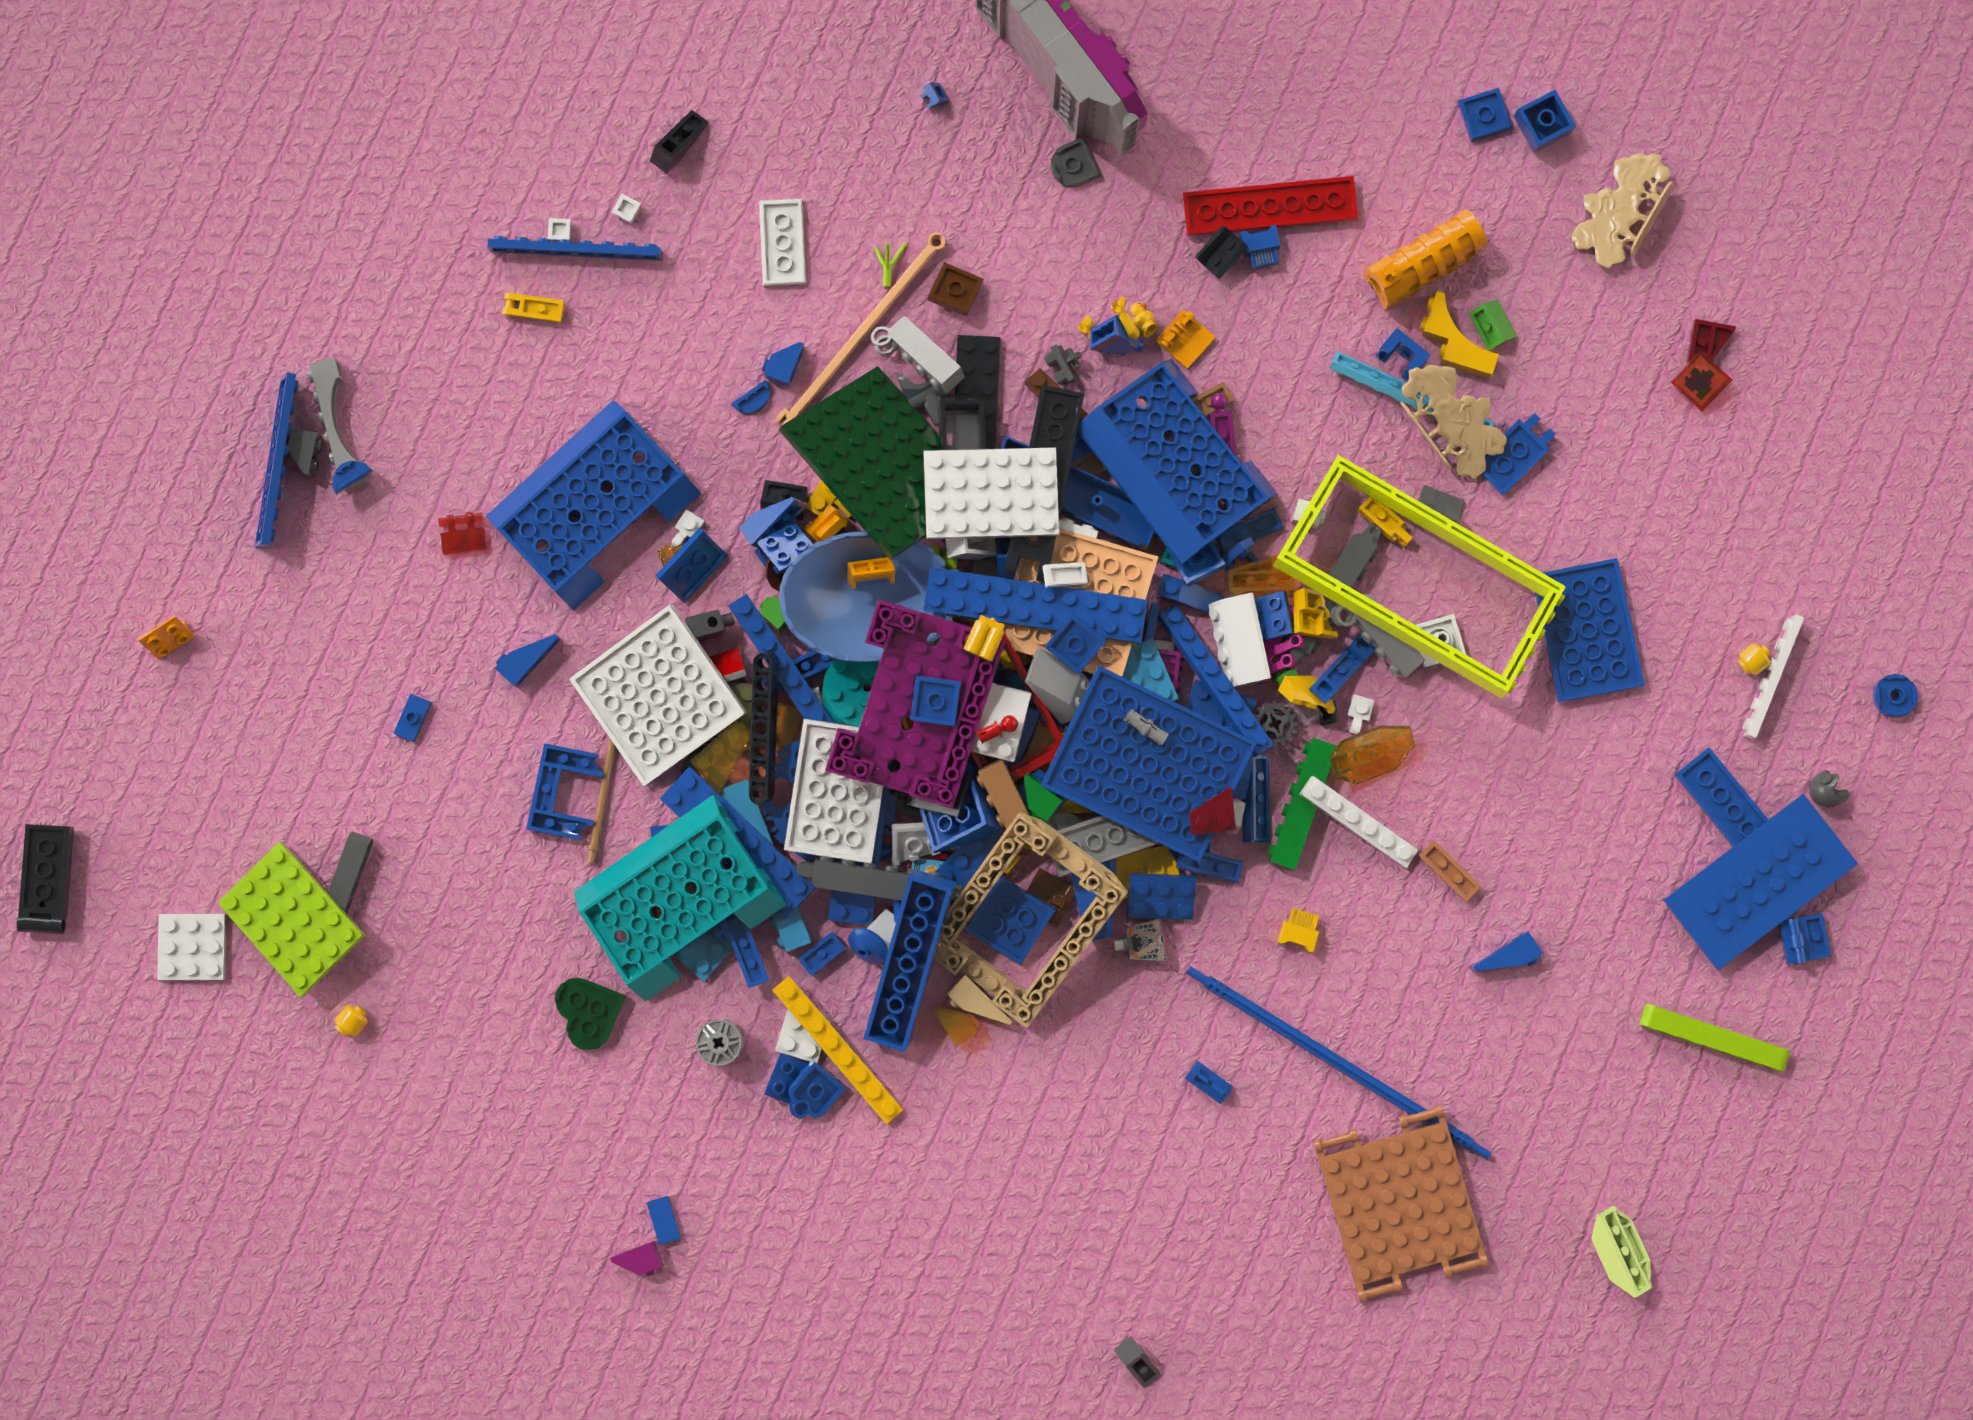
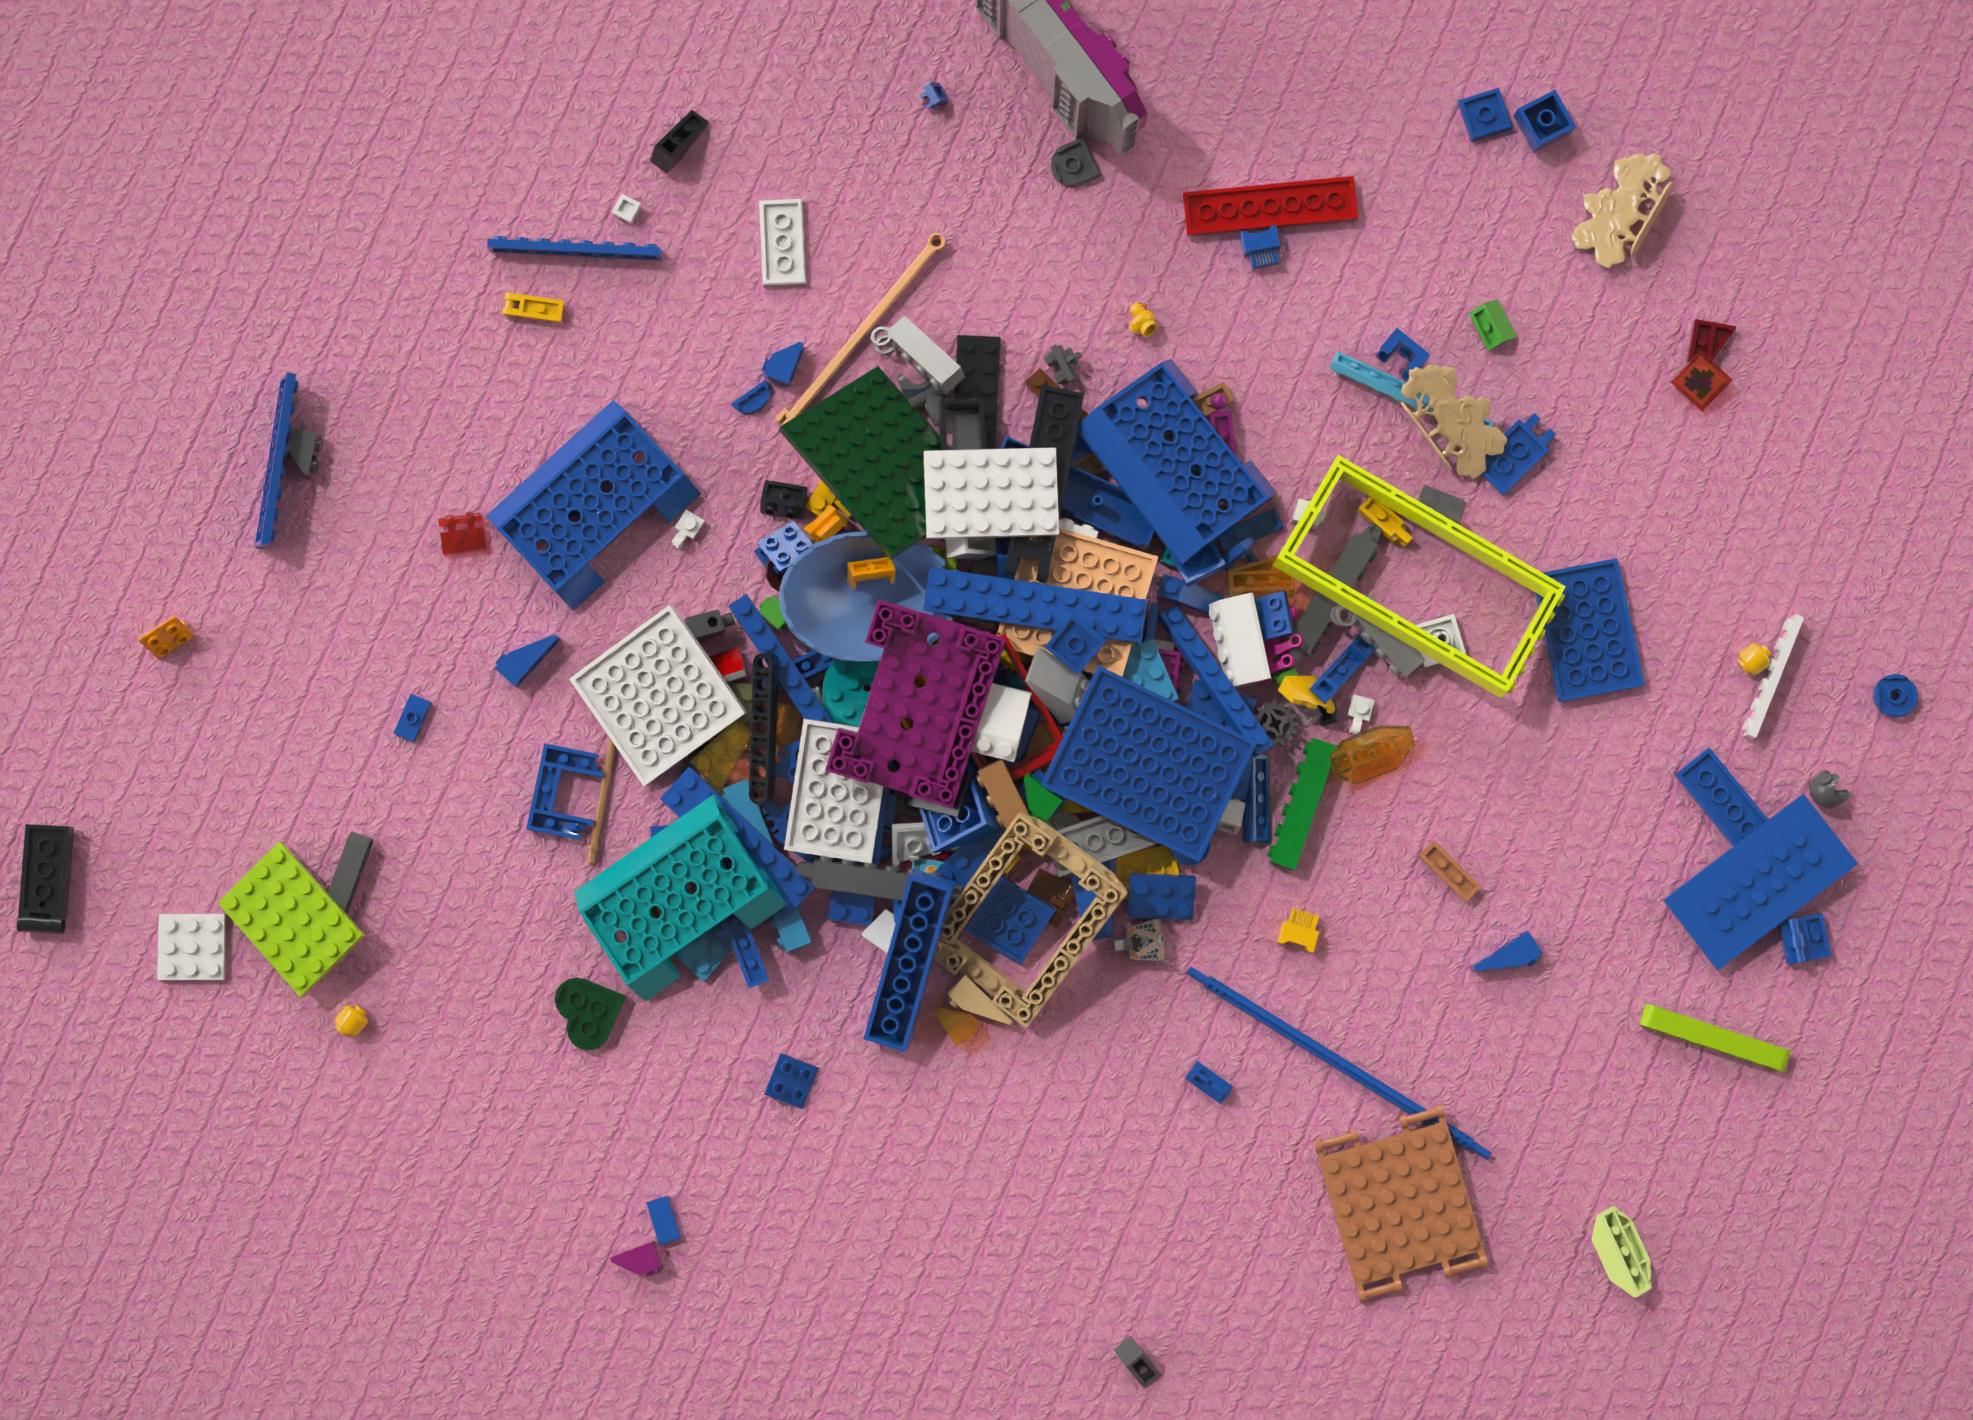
light grey arch [308,357,370,491] -> none
blue tile [332,461,373,495] -> none
white plate [548,218,572,242] -> none
blue plate [655,528,728,604] -> none
clear yellow piece [657,543,682,567] -> none
light grey wheel [696,1020,744,1066] -> none
slope [739,497,807,550] -> none
yellow plate [772,976,903,1124] -> none
white plate [775,1009,830,1063] -> none
blue plate [788,1060,846,1118] -> none
blue plate [798,932,846,976] -> none
blue dish [848,928,888,964] -> none
lime plant [874,242,907,287] -> none
blue plate [910,675,961,726] -> none
reddish brown hinge [927,262,984,317] -> none
yellow piece [964,615,1005,662] -> none
red pin [976,715,1018,744] -> none
white tile [1042,562,1088,588] -> none
torso [1078,297,1144,357] -> none
light grey pin [1124,709,1168,746] -> none
light orange hinge [1155,309,1216,369] -> none
blue tile [1176,852,1243,883] -> none
dark red wing [1189,787,1236,835] -> none
black bracket [1195,225,1248,279] -> none
yellow slope [1294,588,1338,639] -> none
white plate [1299,776,1418,868] -> none
light orange piece [1362,209,1488,311] -> none
yellow arch [1420,291,1499,379] -> none

